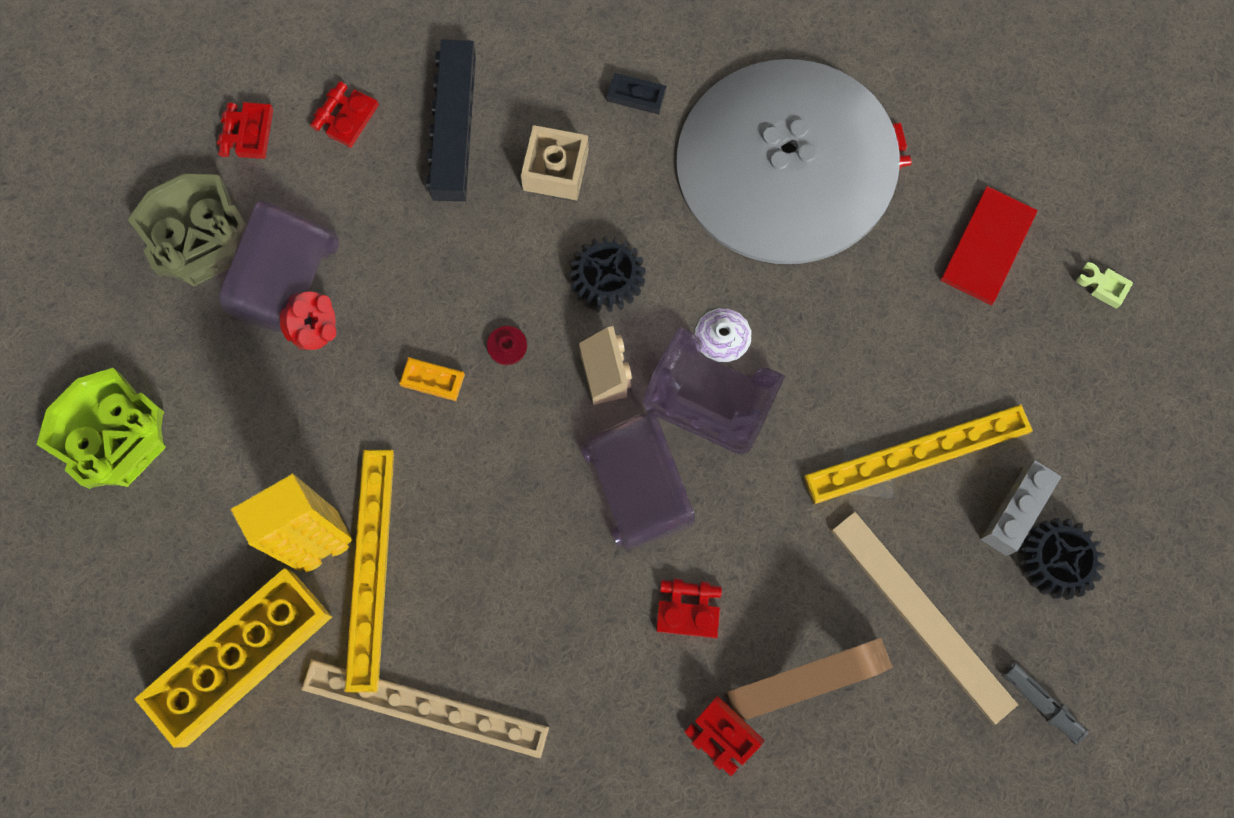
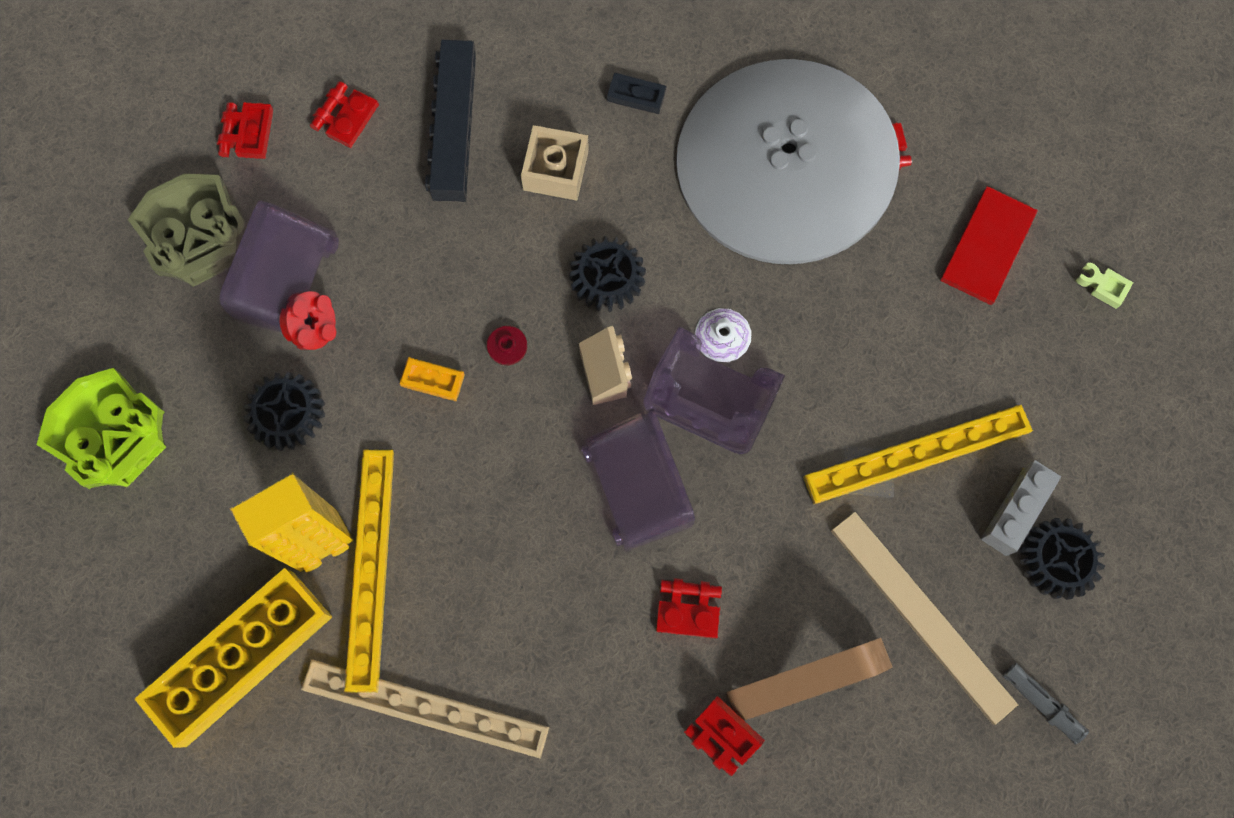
none -> black gear [243,371,325,451]

